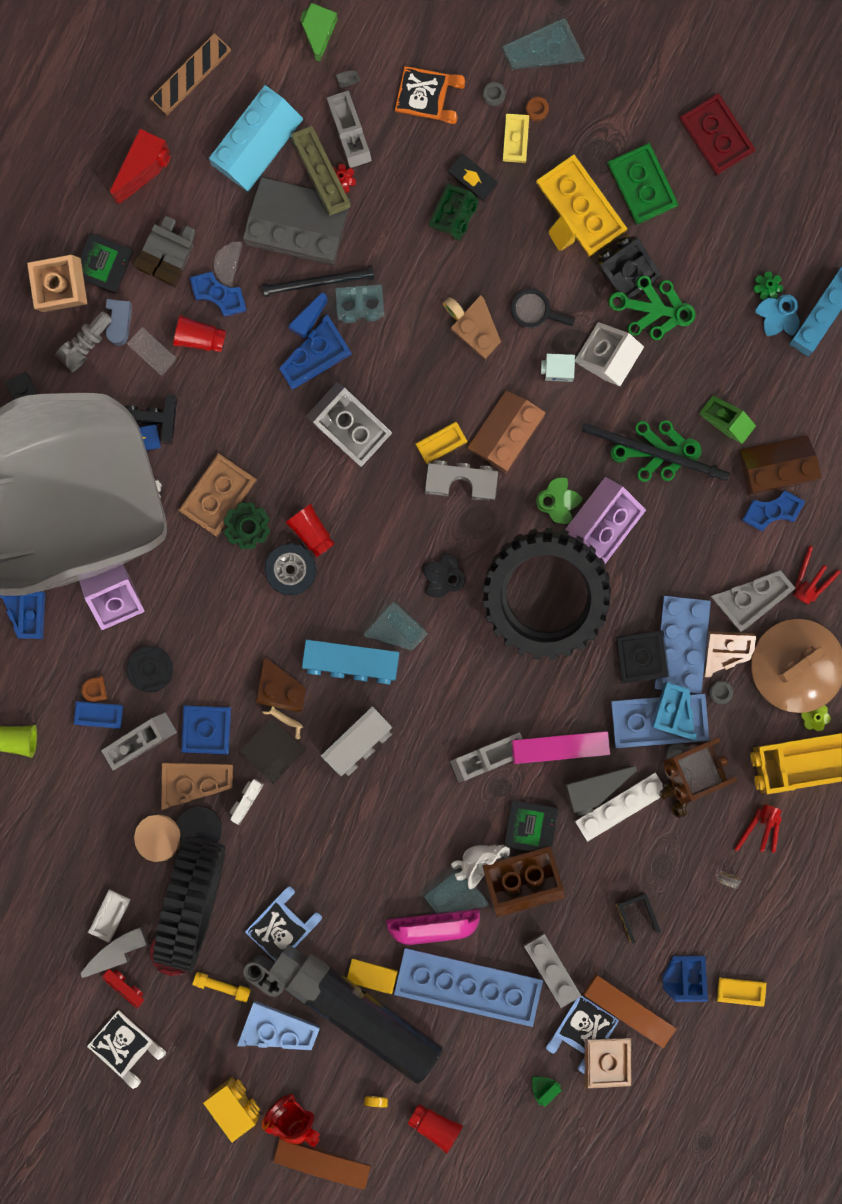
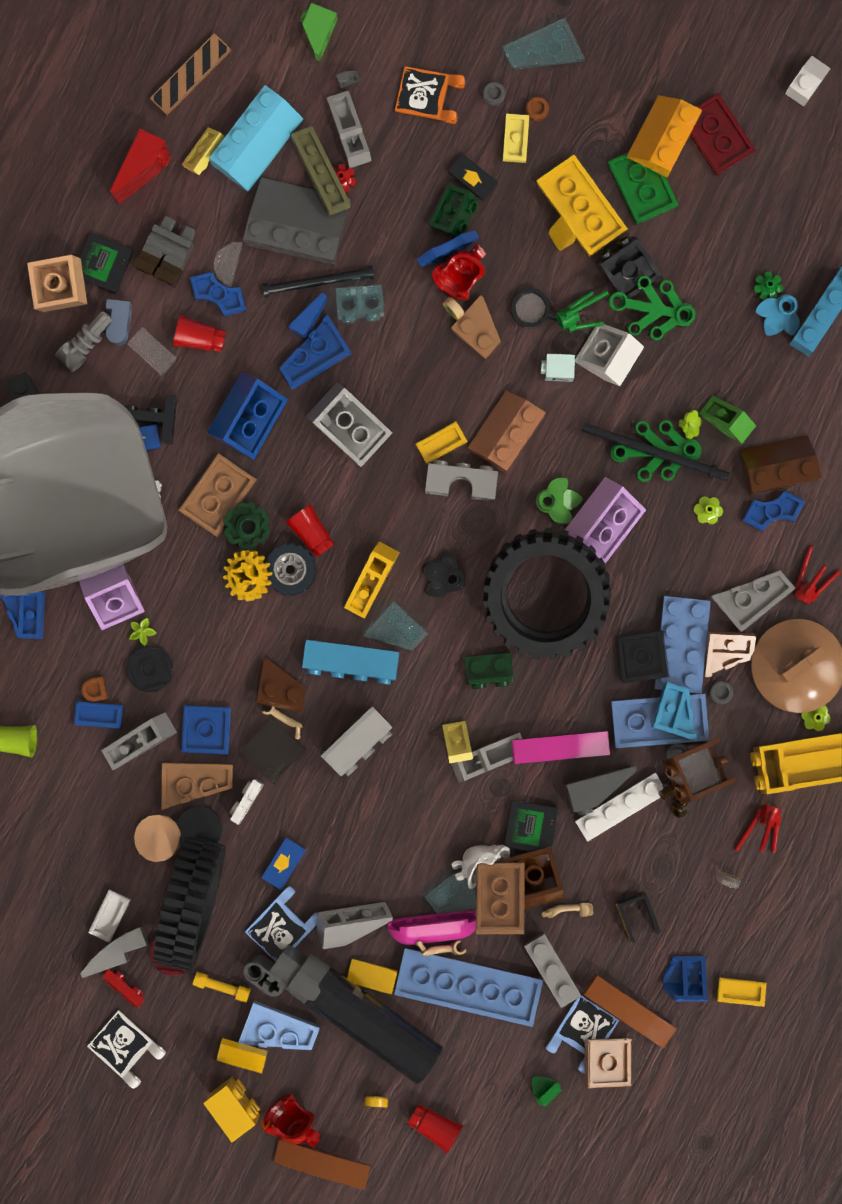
none -> lime plant [129,618,156,646]
none -> light yellow plate [181,127,225,175]
none -> blue slope [207,372,288,460]
none -> yellow tile [216,1038,268,1074]
none -> yellow gear [223,550,272,601]
none -> blue tile [262,837,306,890]
none -> light grey slope [316,902,393,949]
none -> yellow slope [344,541,400,619]
none -> tan piece [416,940,466,956]
none -> blue tile [417,230,479,267]
none -> red helmet [432,244,486,300]
none -> light yellow plate [442,721,473,763]
none -> dark green bracket [464,653,514,689]
none -> medium nougat tile [476,863,525,934]
none -> tan piece [542,903,593,918]
none -> green plant [556,290,609,332]
none -> light orange slope [627,95,702,178]
none -> lime plant [679,410,701,439]
none -> lime plant [693,496,723,525]
none -> white slope [785,56,831,106]

